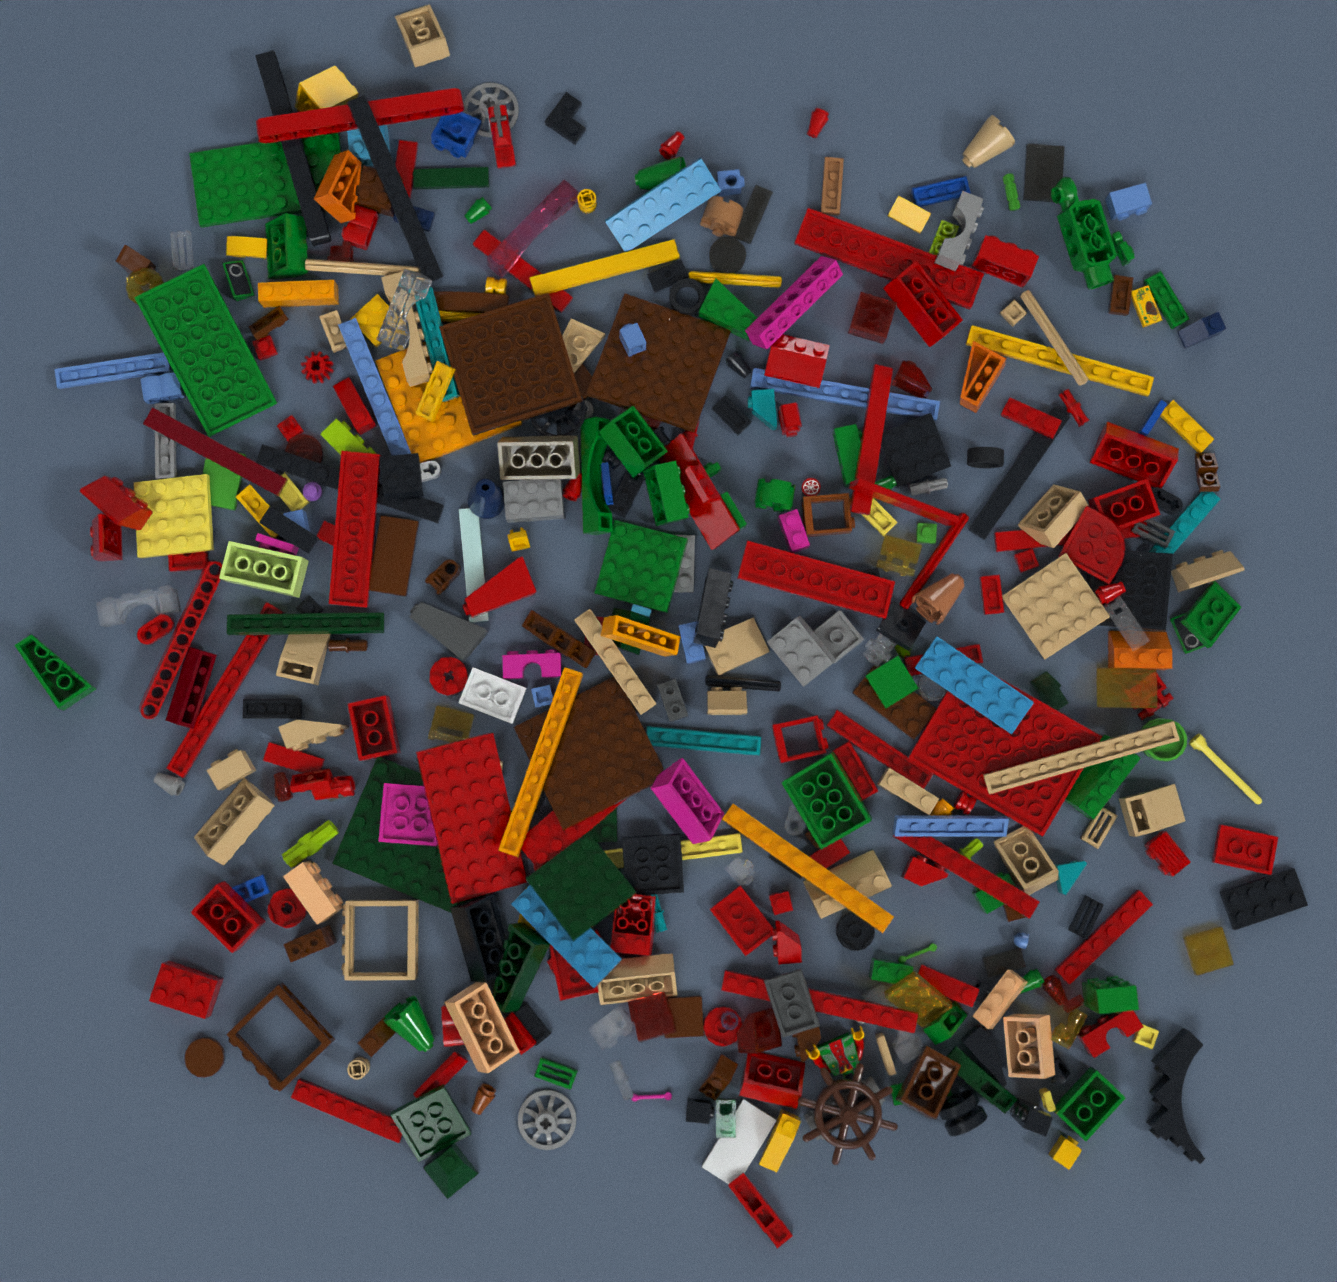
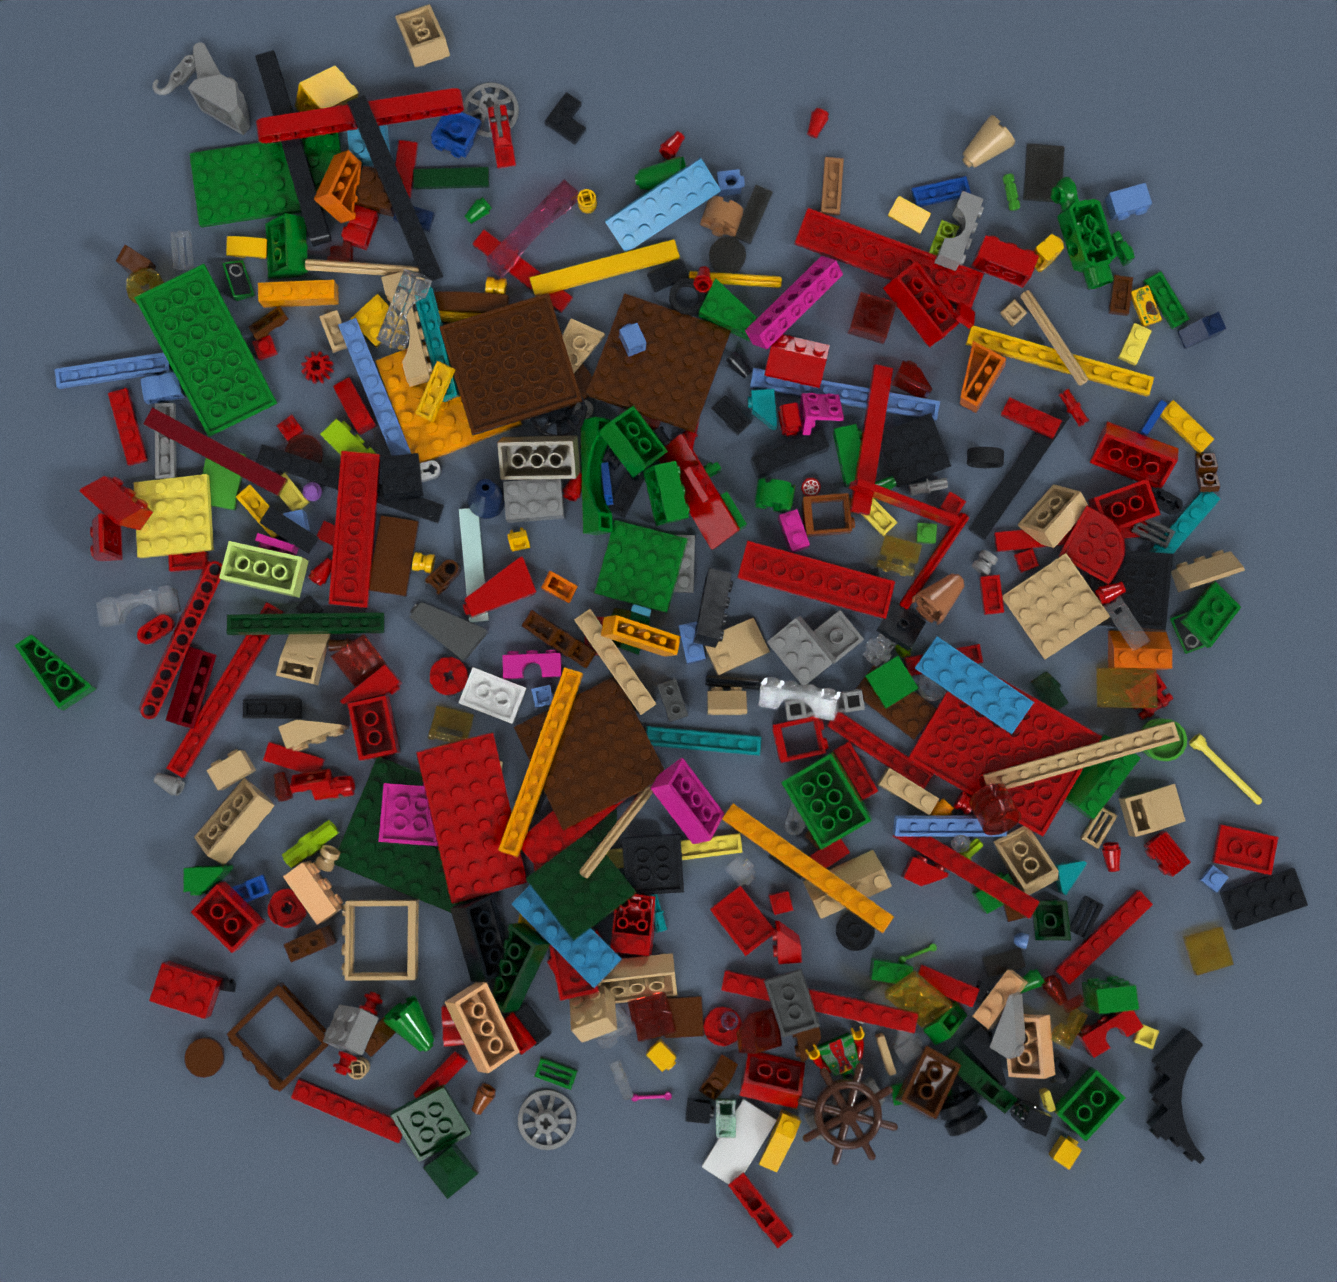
none -> red plate [108,388,148,466]
none -> light grey slope [152,42,250,135]
none -> green slope [184,865,233,895]
none -> black hinge [219,978,236,992]
none -> red cone [308,558,332,586]
none -> tan wheel [314,845,340,872]
none -> light grey brick [323,991,383,1076]
none -> clear red slope [330,634,387,687]
none -> red slope [340,664,402,705]
none -> yellow wheel [412,552,435,574]
none -> orange slope [541,571,578,603]
none -> tan brick [569,985,617,1043]
none -> tan axle [579,786,653,878]
none -> yellow brick [646,1038,676,1072]
none -> red cone [693,266,712,293]
none -> black brick [750,429,829,479]
none -> clear arch [758,677,841,721]
none -> light grey arch [785,689,865,721]
none -> dark pink bracket [799,393,844,435]
none -> red plate [939,491,966,515]
none -> clear plate [951,835,970,852]
none -> red tile [955,302,975,329]
none -> clear red wheel [969,783,1021,835]
none -> light grey wheel [972,550,998,576]
none -> light grey slope [990,992,1026,1059]
none -> dark green slope [1033,899,1071,941]
none -> yellow brick [1034,234,1064,272]
none -> red cone [1101,842,1121,872]
none -> light yellow plate [1118,323,1152,366]
none -> medium blue plate [1199,865,1229,892]

